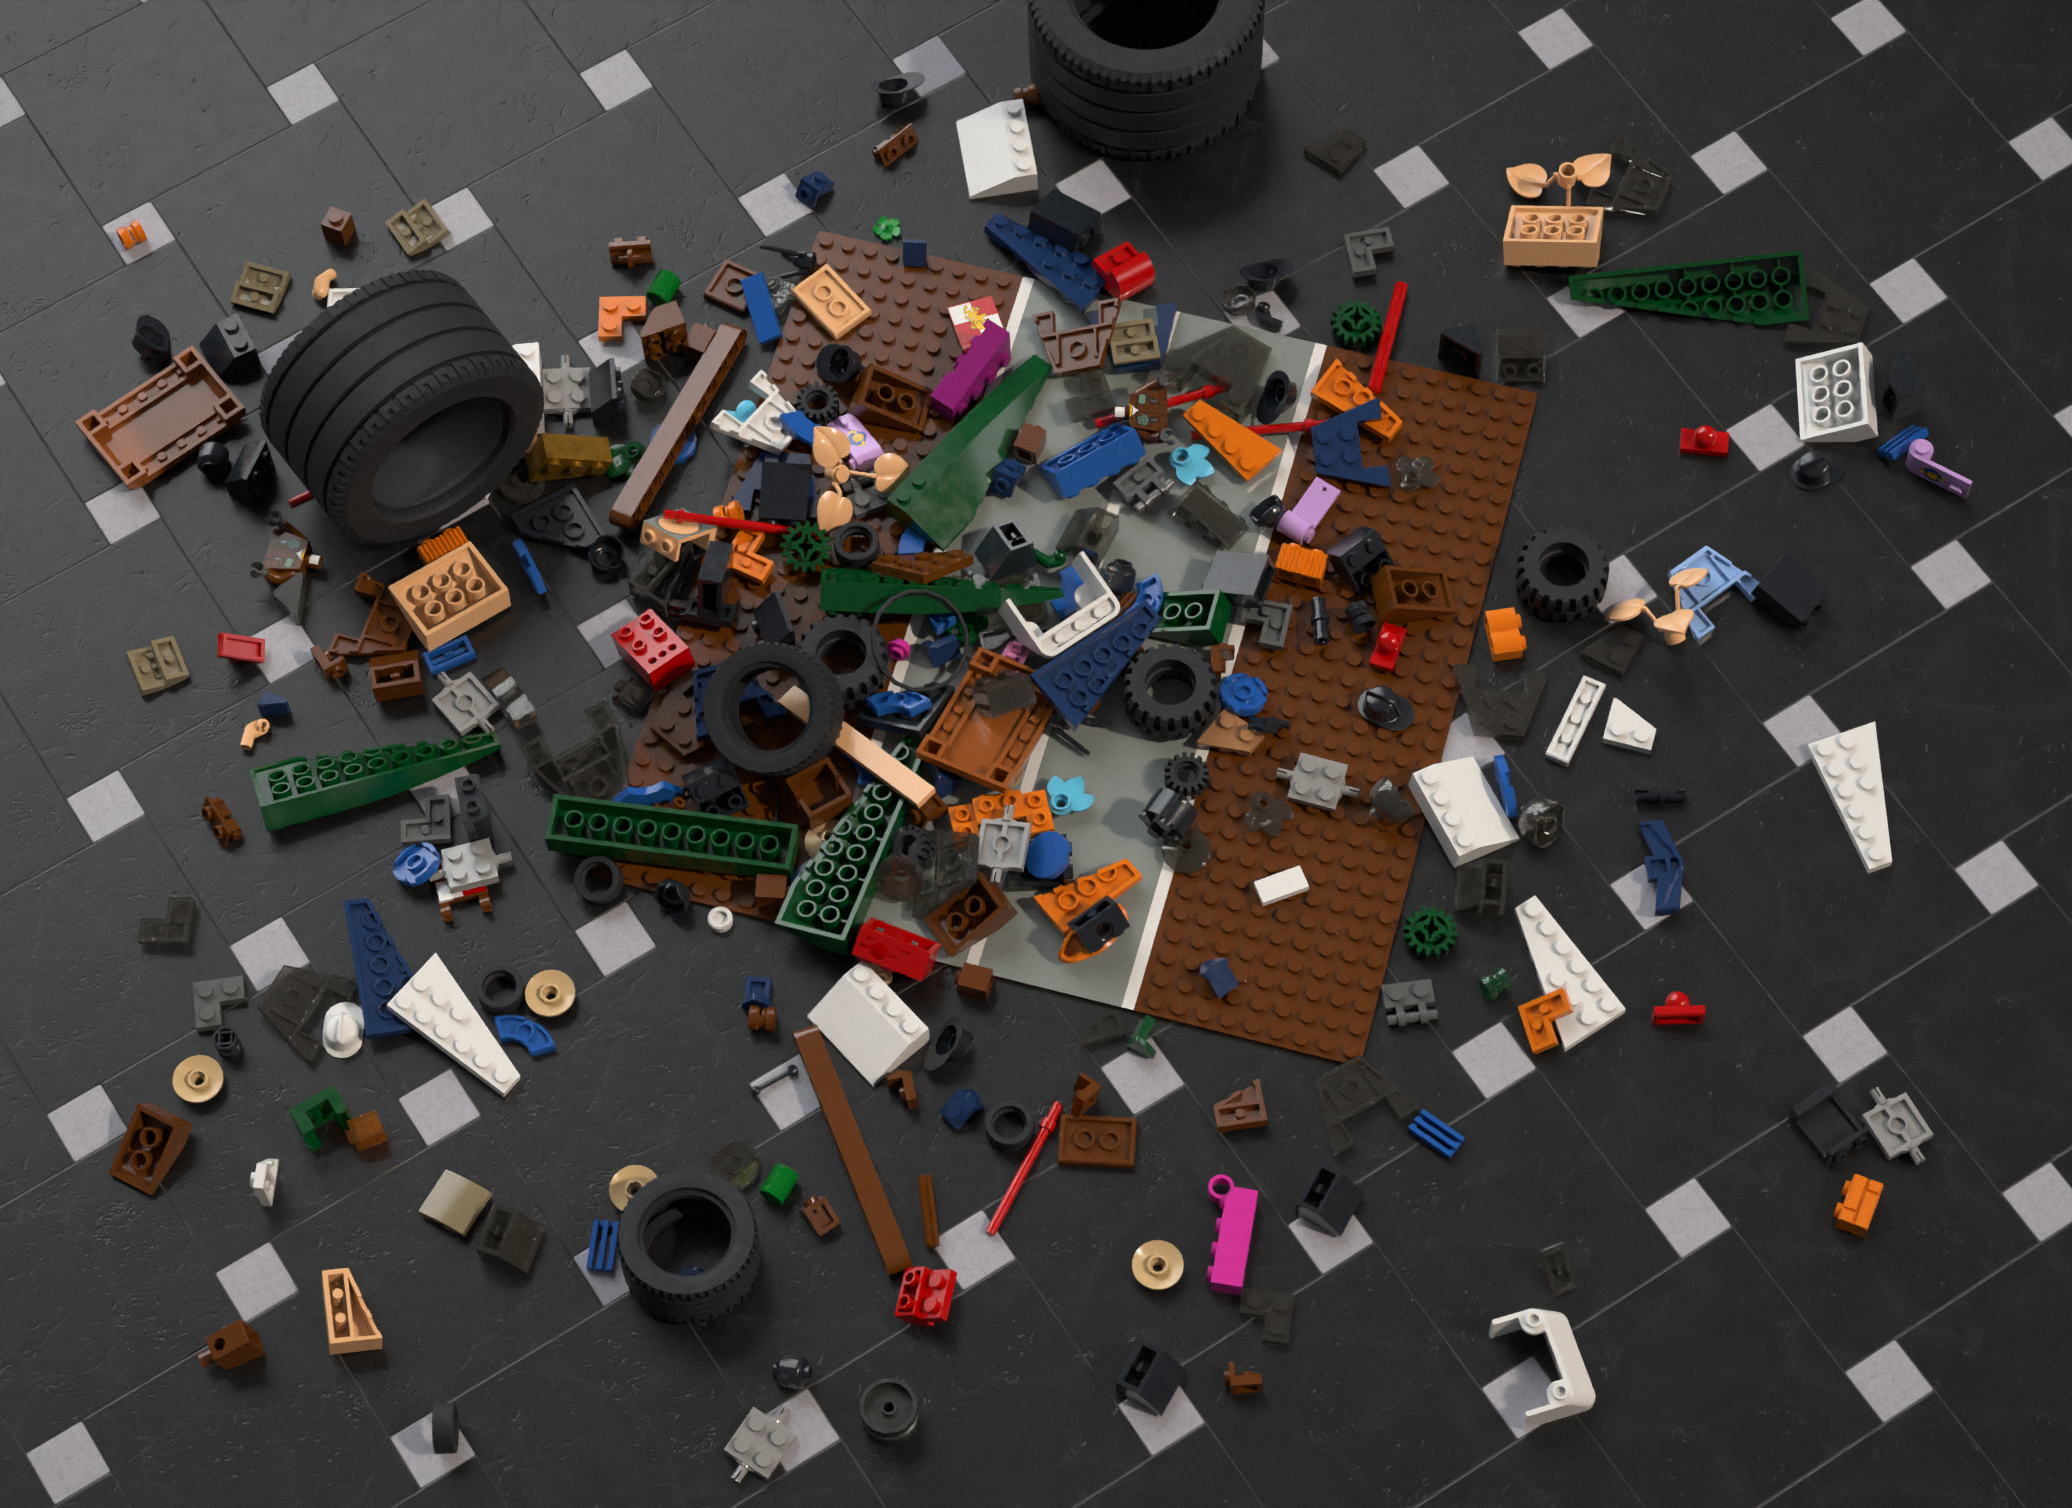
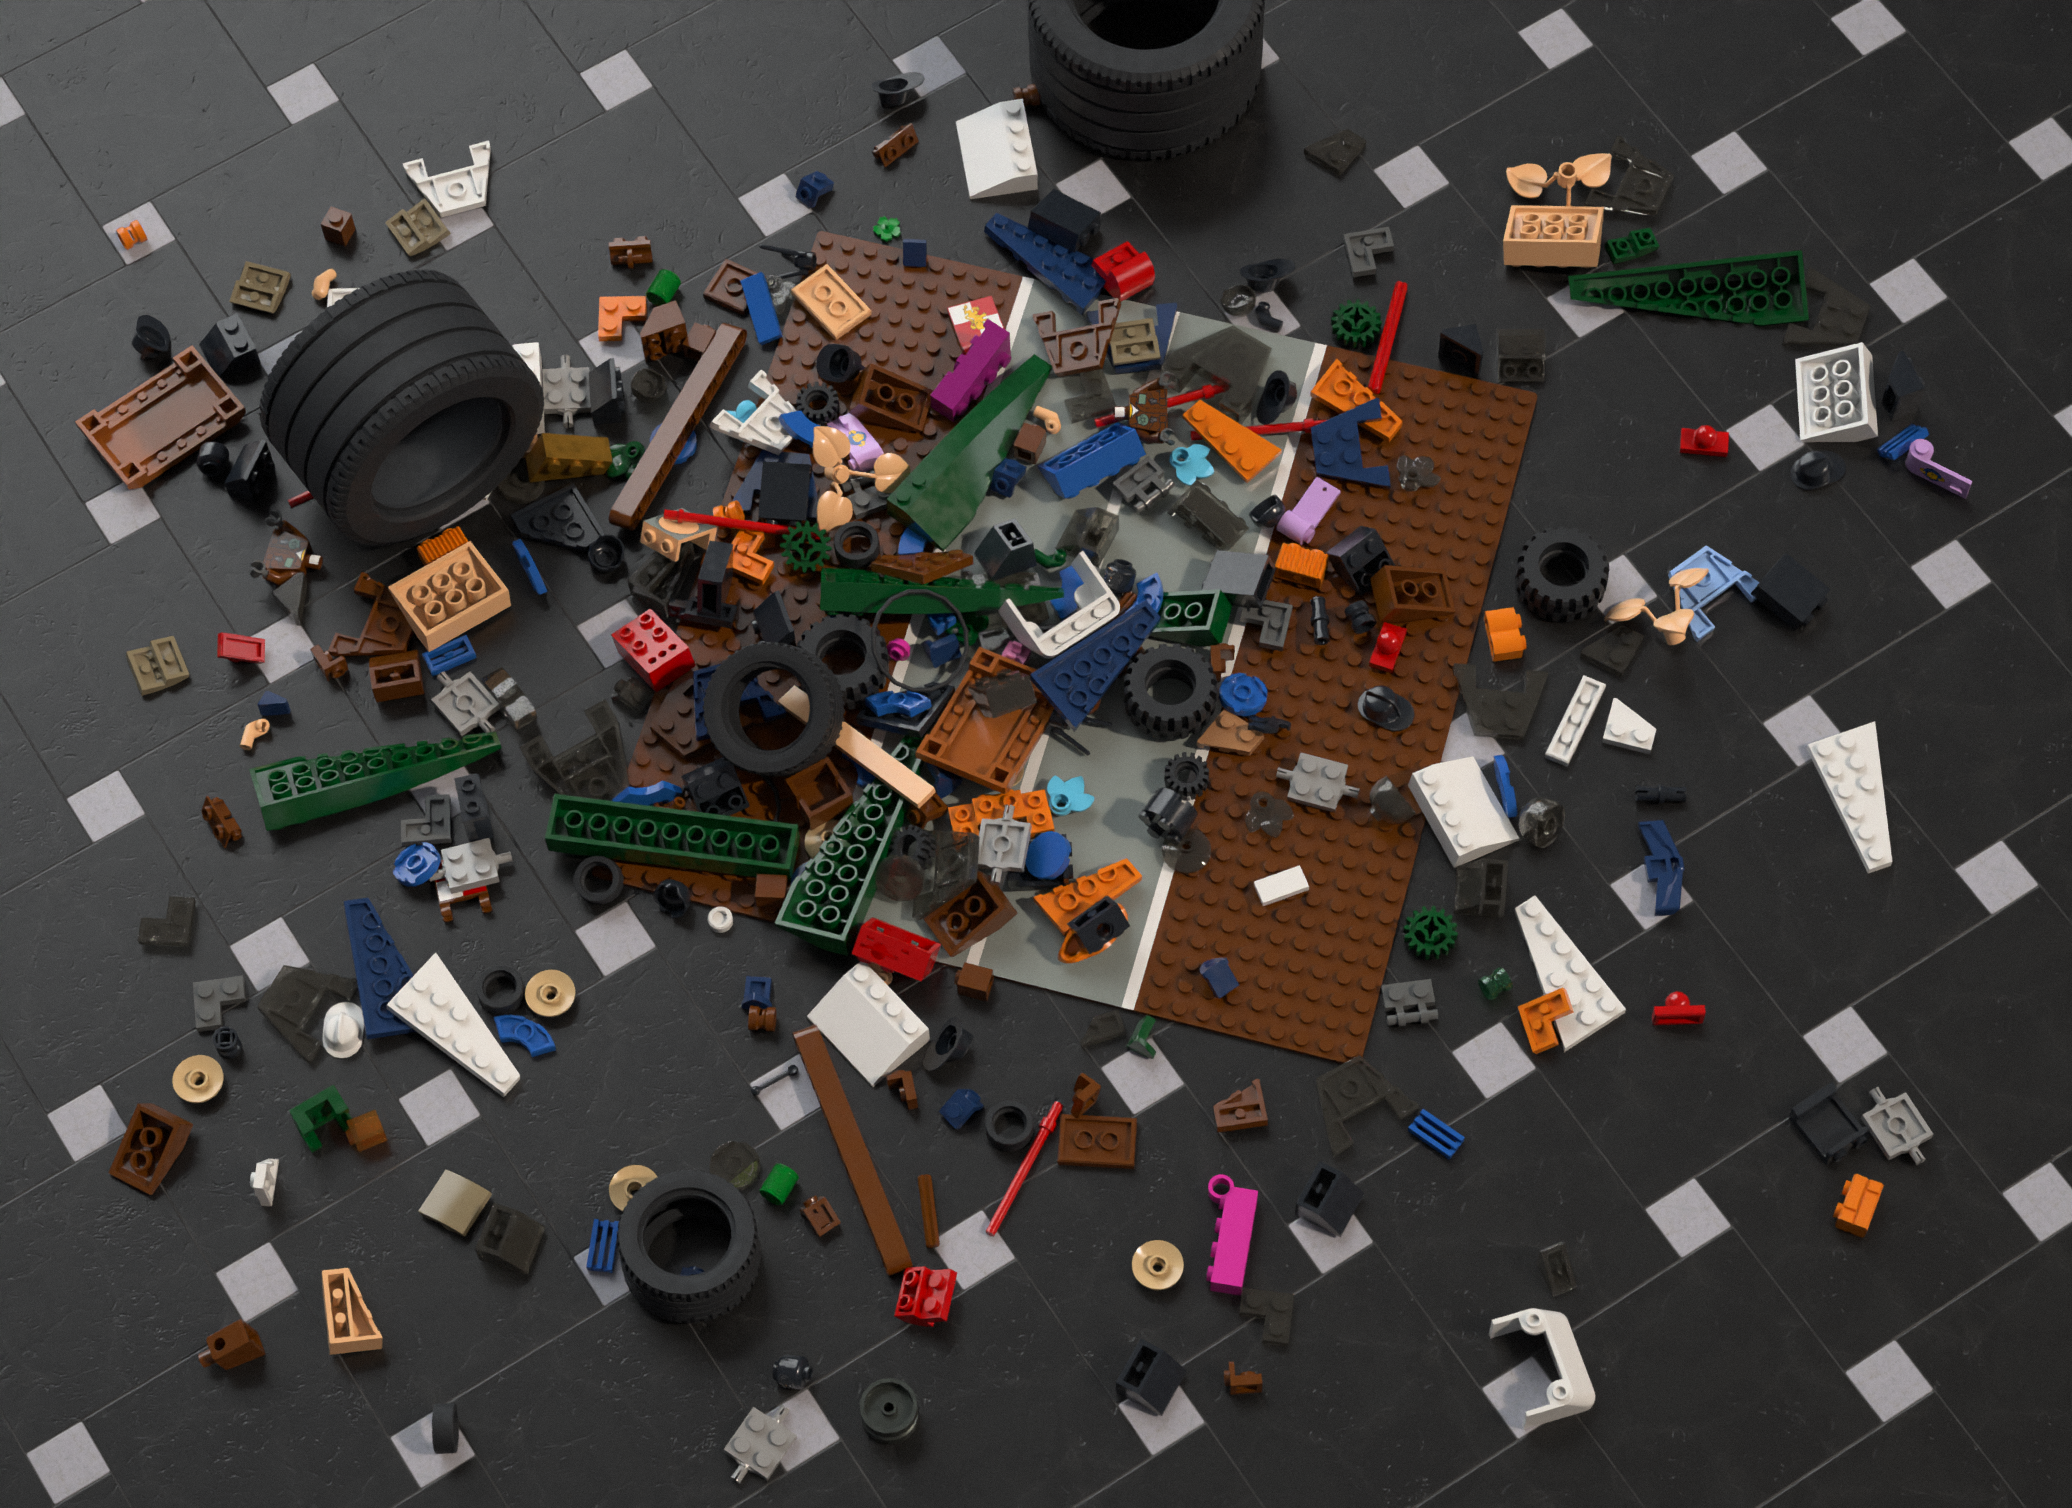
none -> white wing [403,141,491,218]
none -> light nougat arm [1033,406,1061,434]
none -> dark green slope [1604,228,1659,264]

